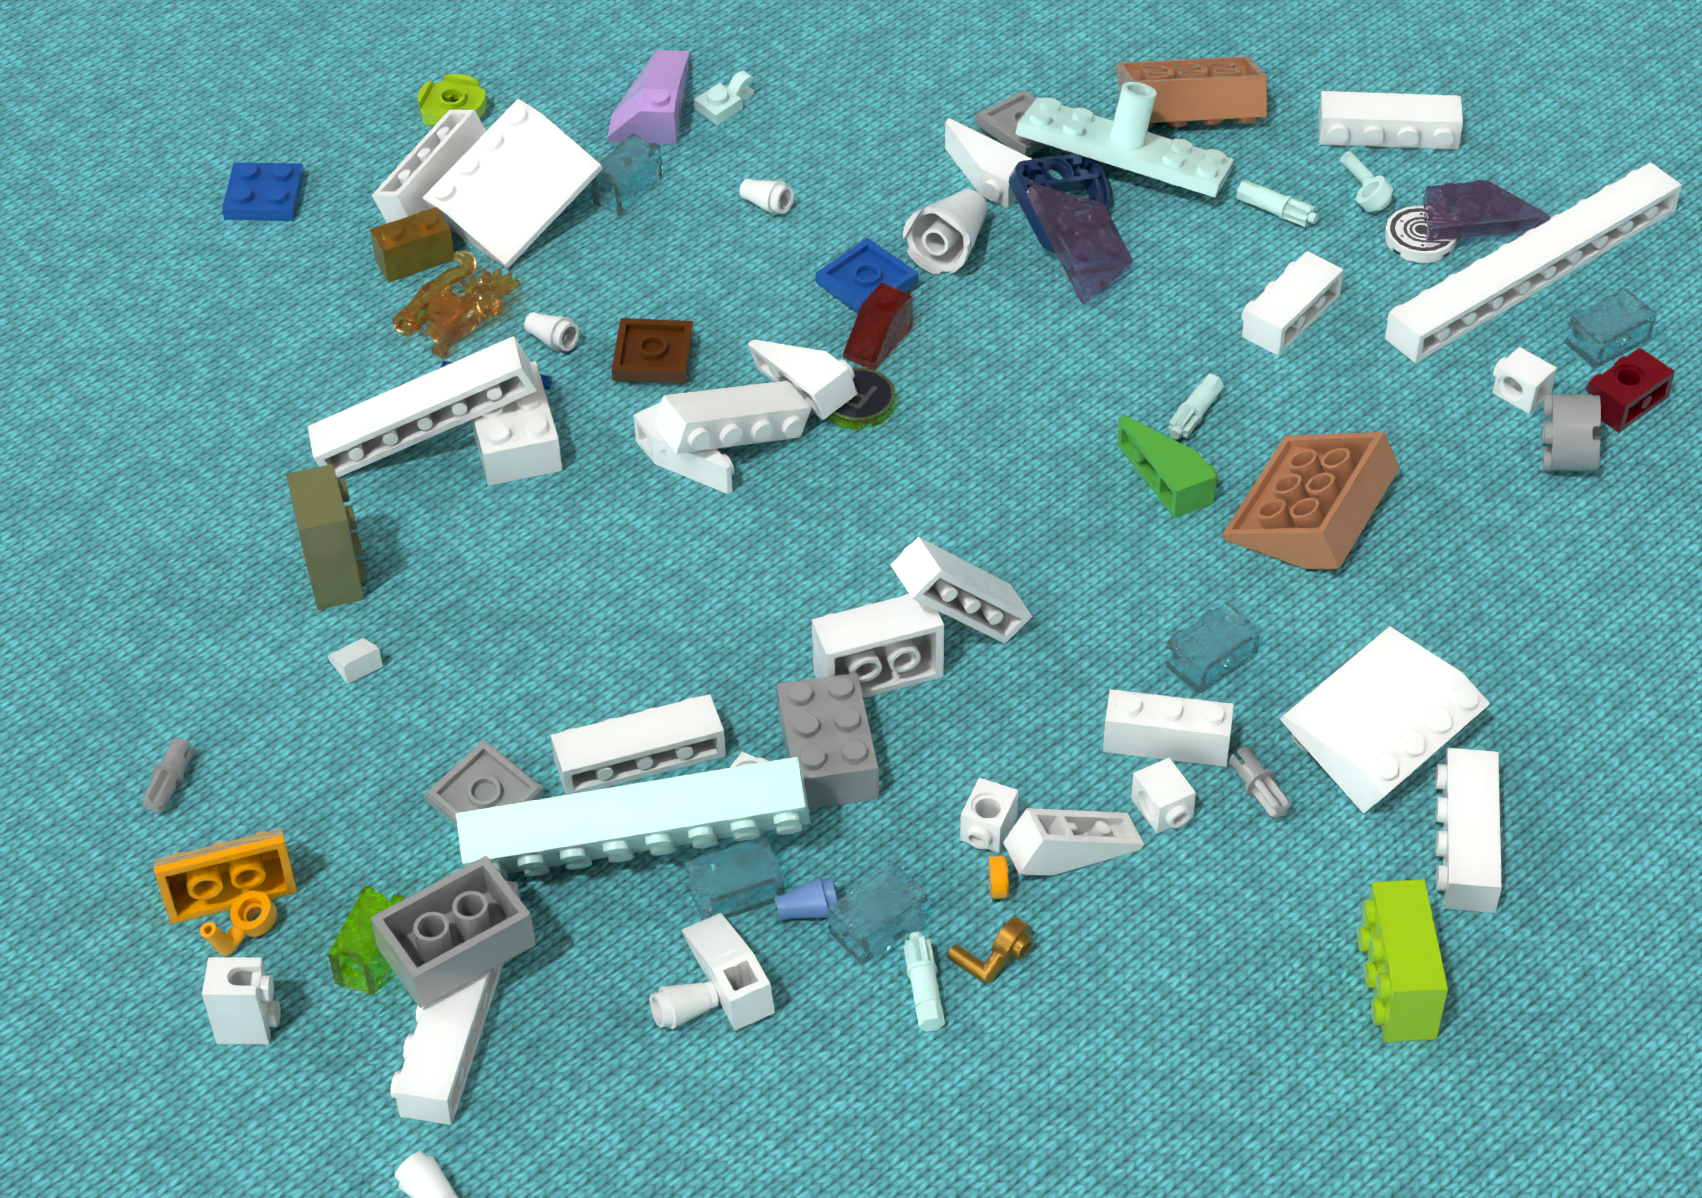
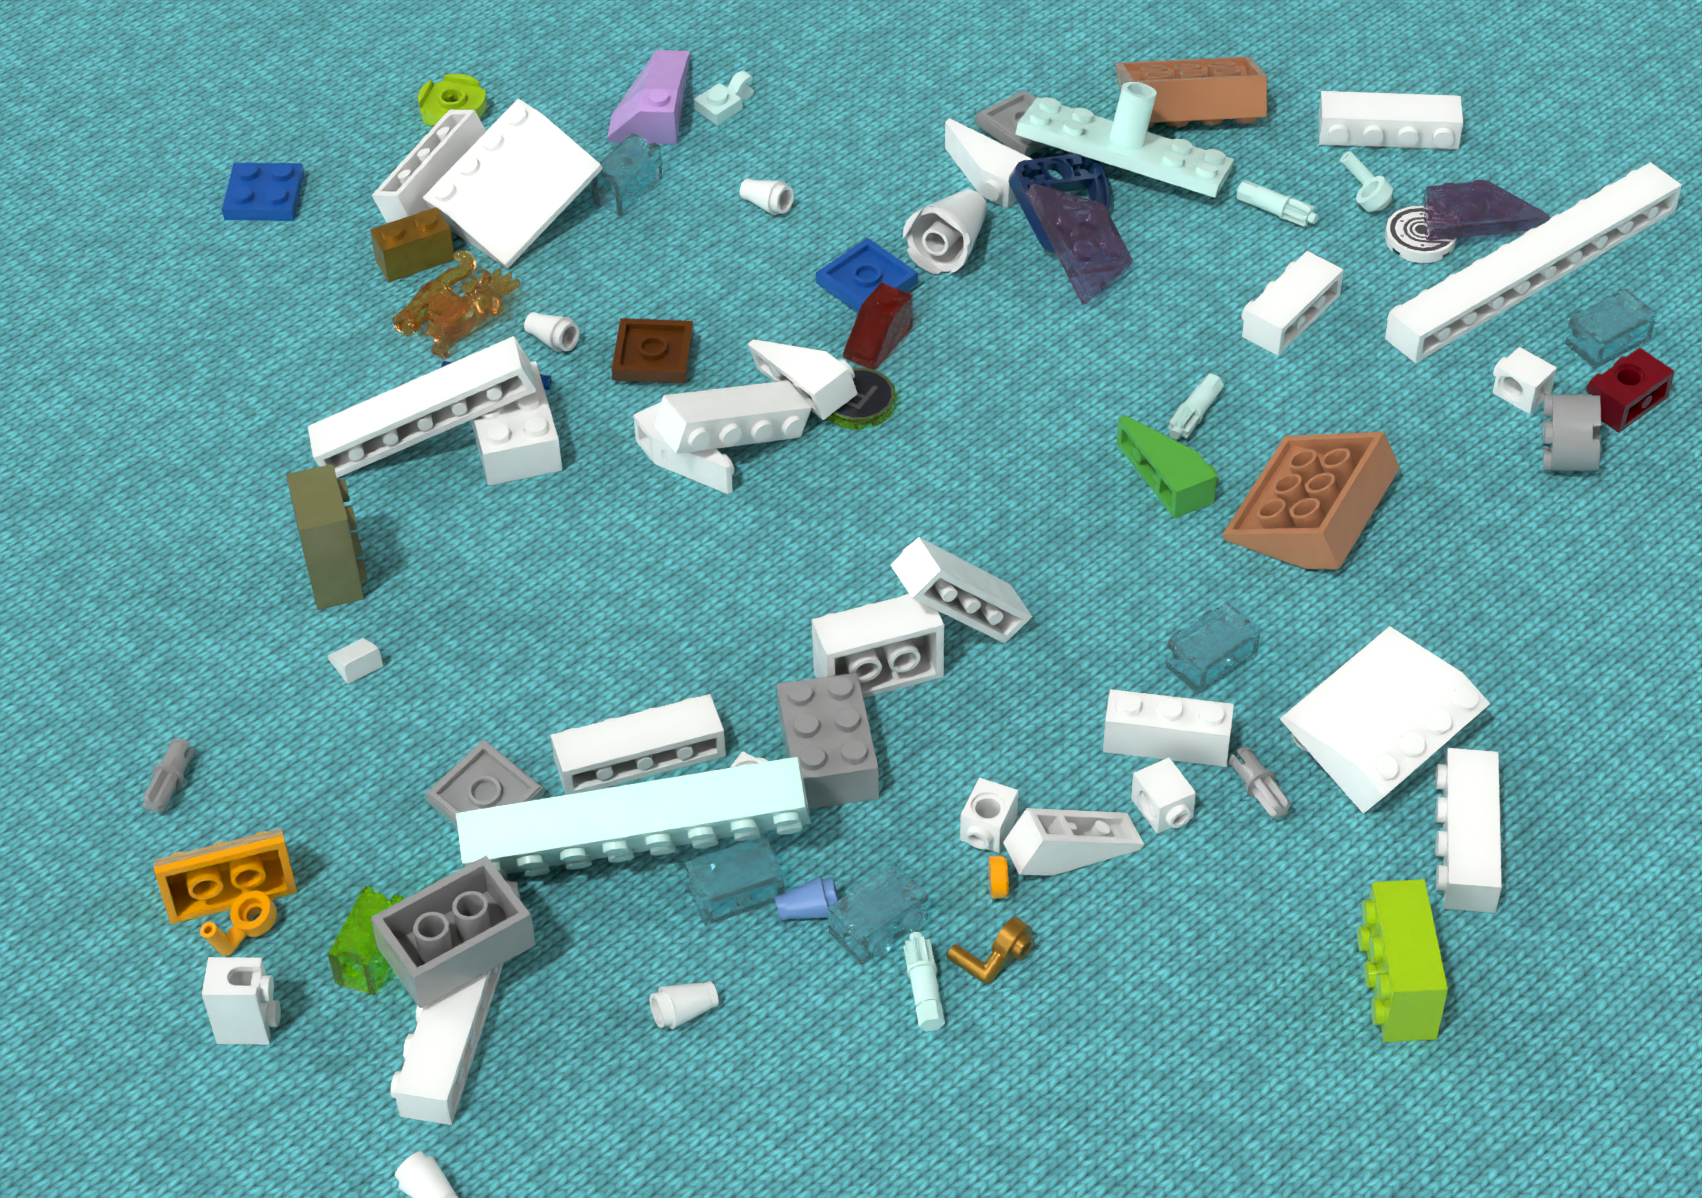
white slope [682,913,775,1030] -> none

